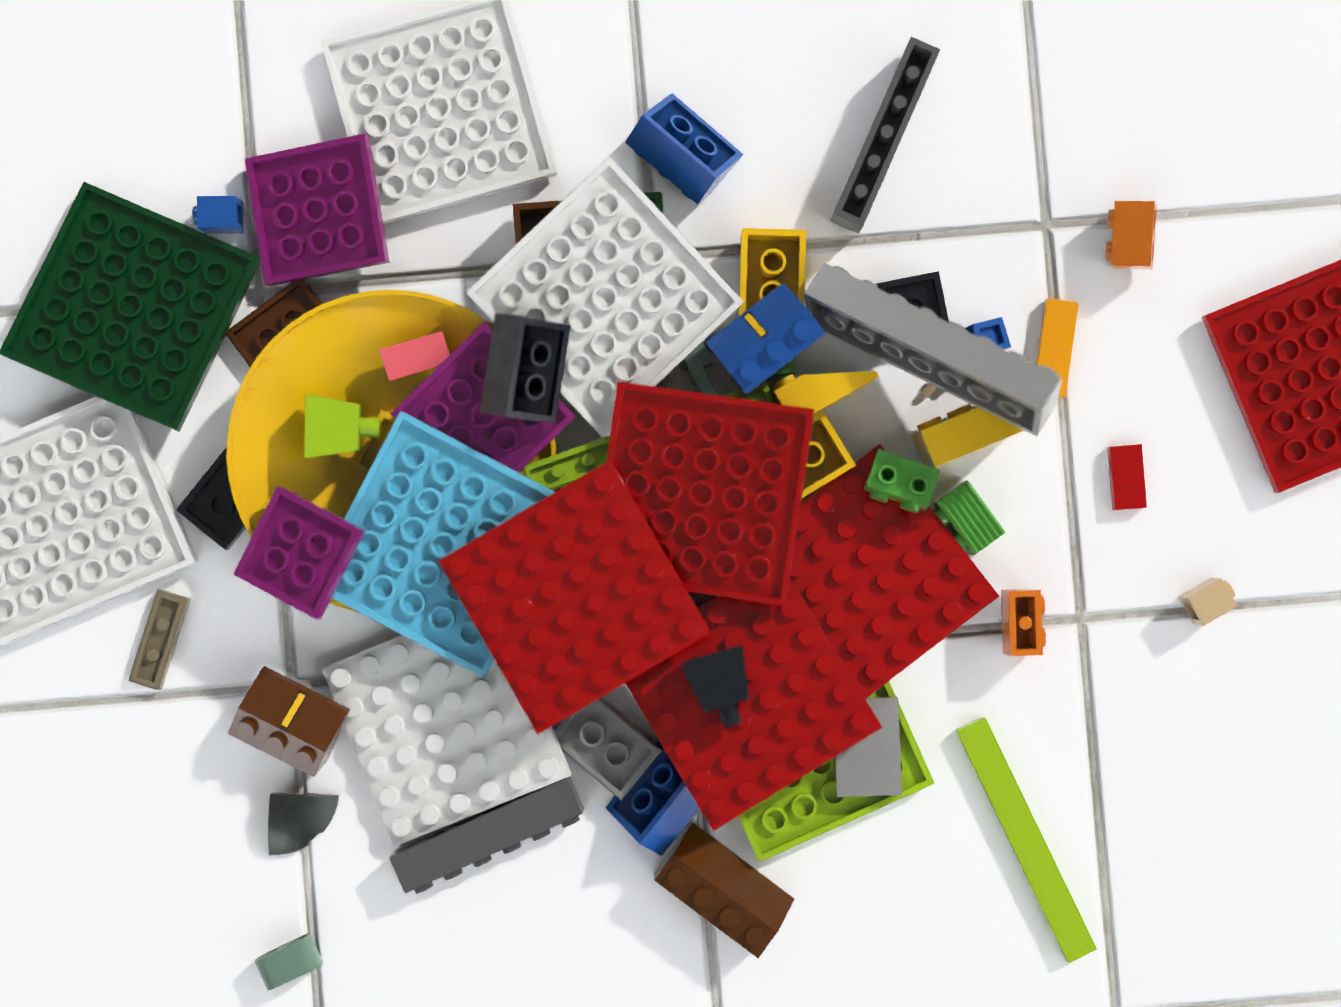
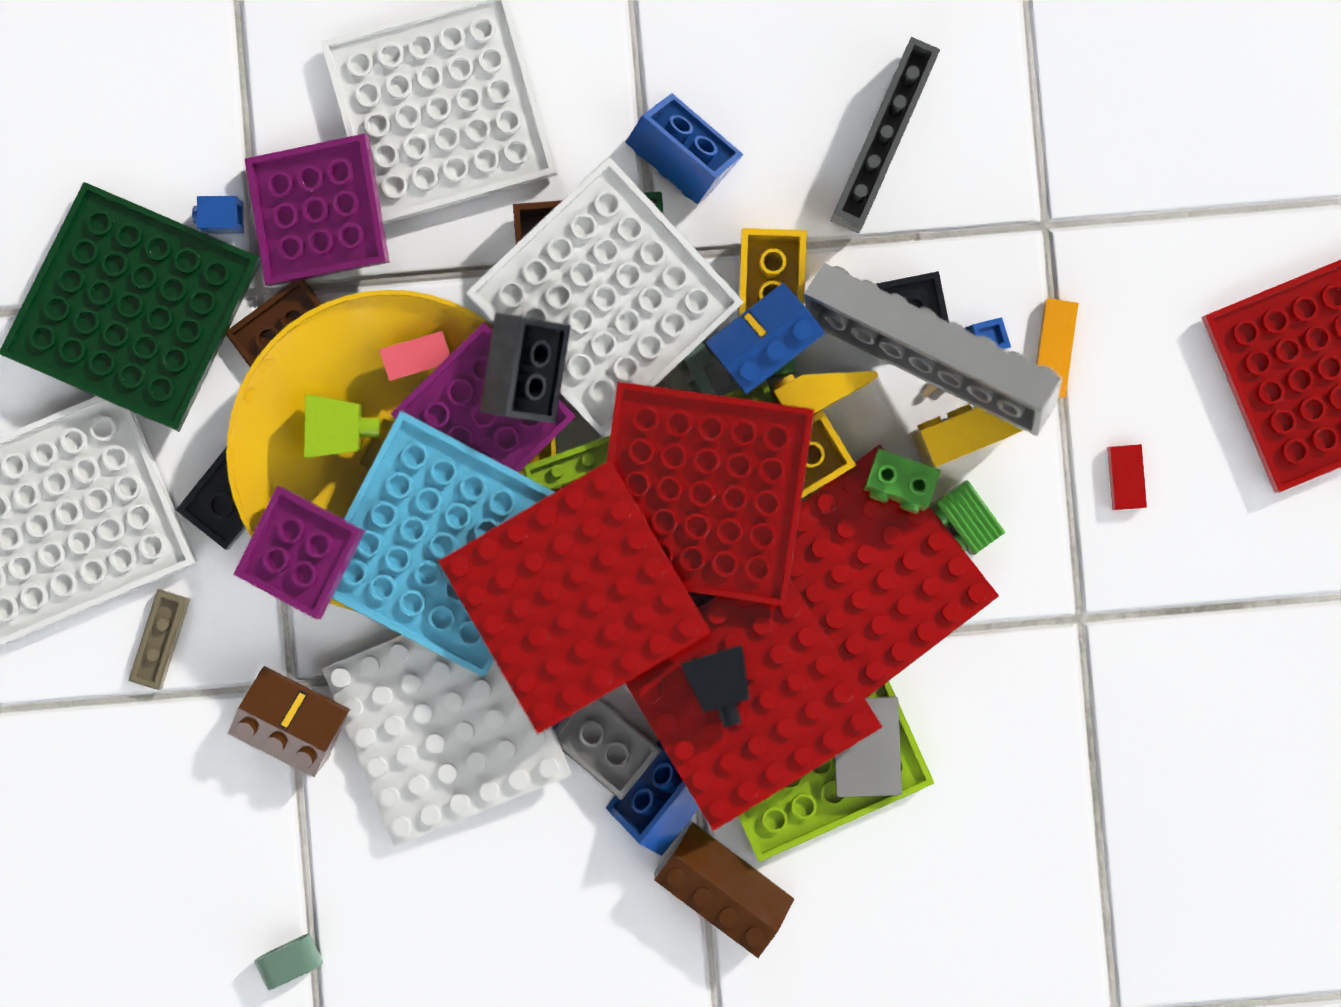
pearl dark grey brick [268,792,339,855] -> none
dark grey brick [389,776,584,894] -> none
lime tile [955,716,1097,963] -> none
orange brick [1001,589,1046,656] -> none
orange brick [1105,201,1157,269] -> none
tan brick [1178,577,1238,626] -> none

